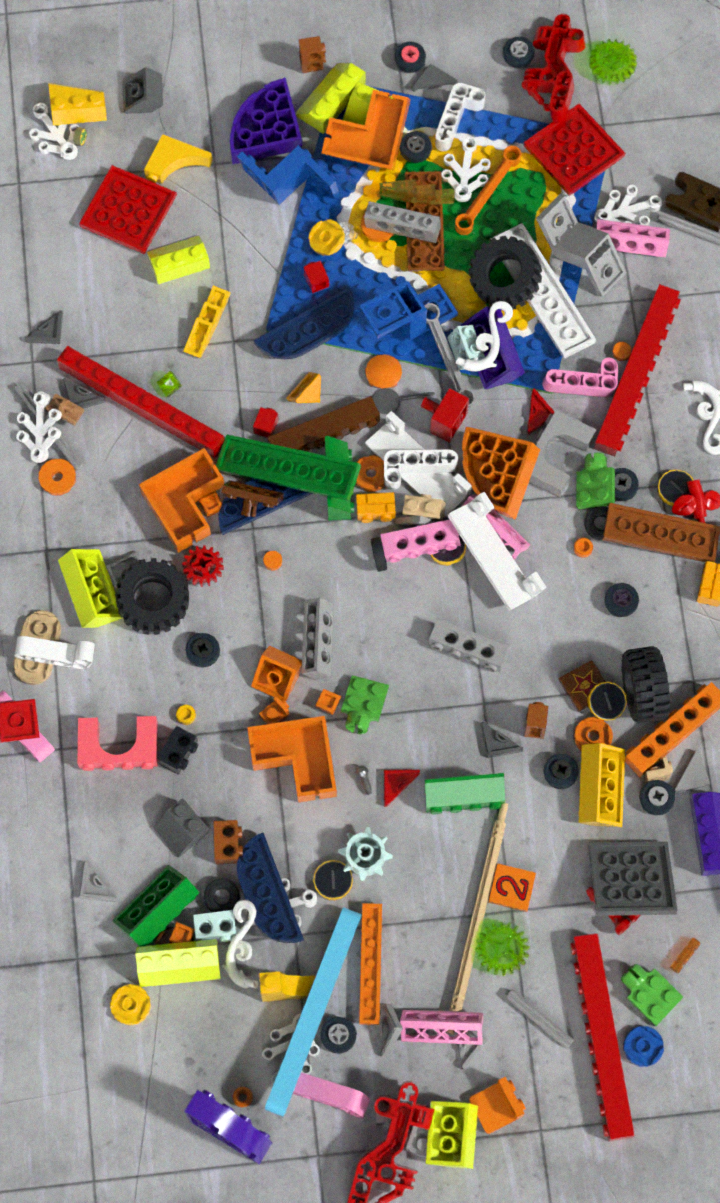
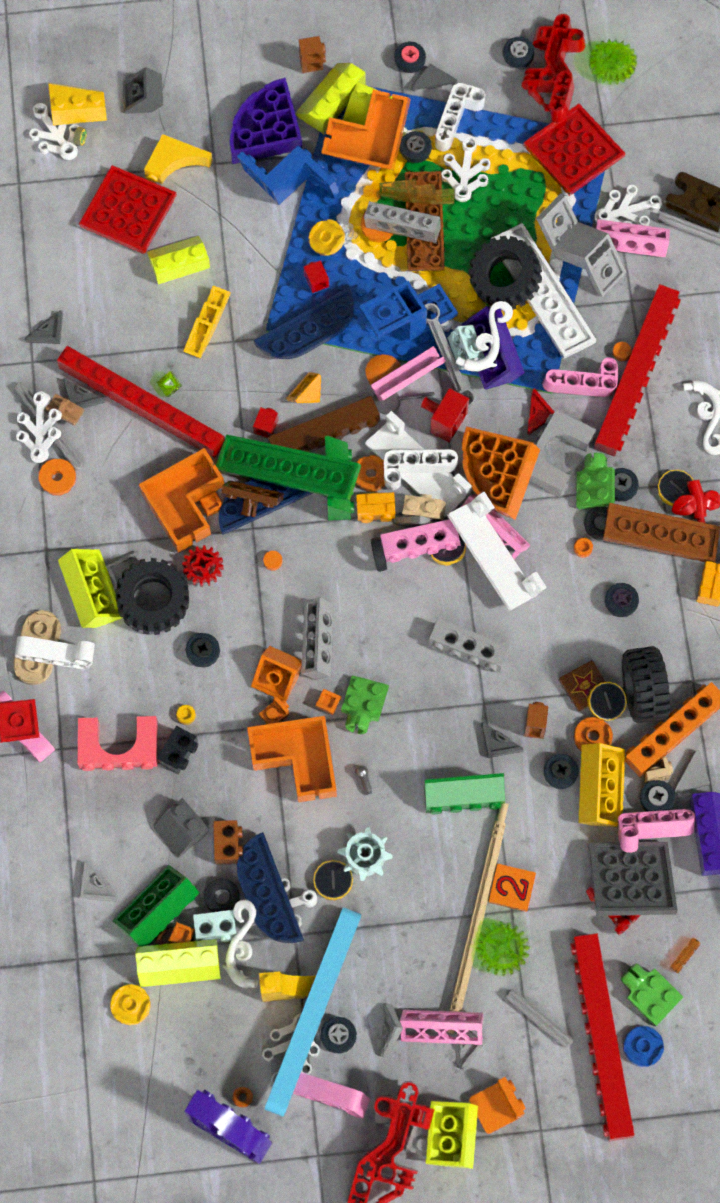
orange plate [359,903,382,1025] -> none
red tile [384,770,420,807] -> none
orange piece [455,146,521,235] -> none
none -> bright pink fence [370,346,446,401]
none -> bright pink beam [618,809,695,853]

